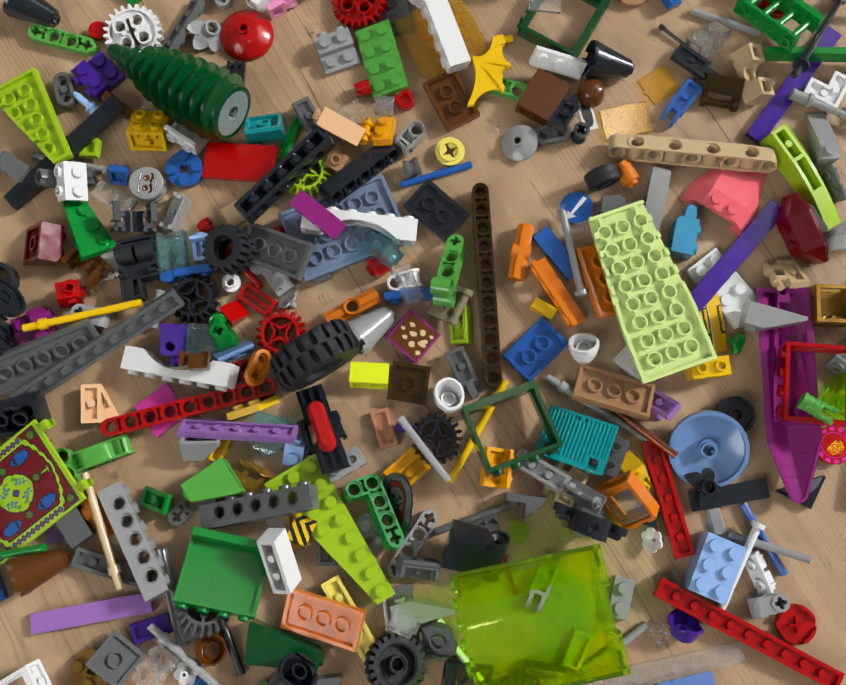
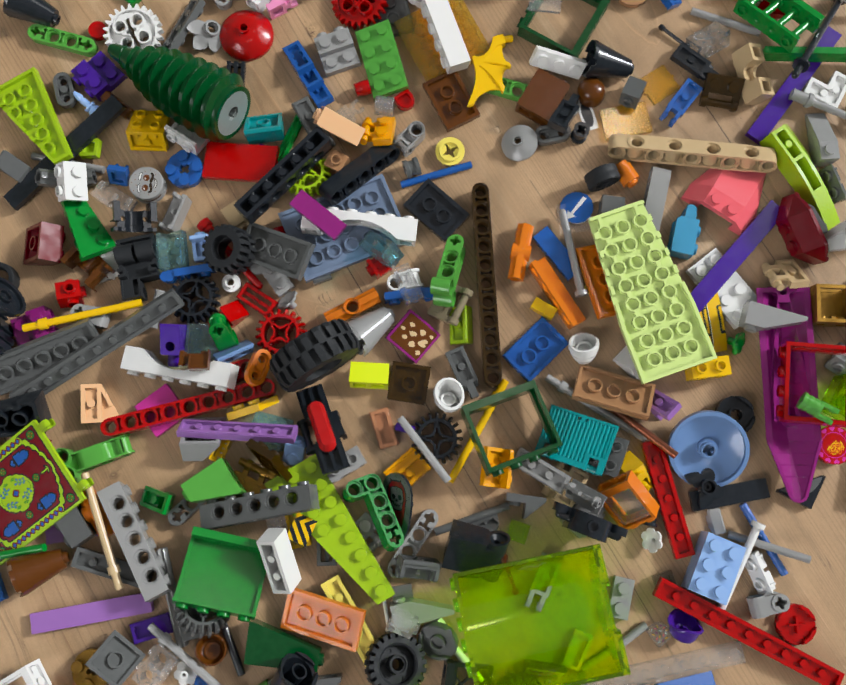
none -> dark brown plate [246,438,293,482]
none -> blue slope [282,40,334,108]
none -> dark grey brick [619,76,647,109]

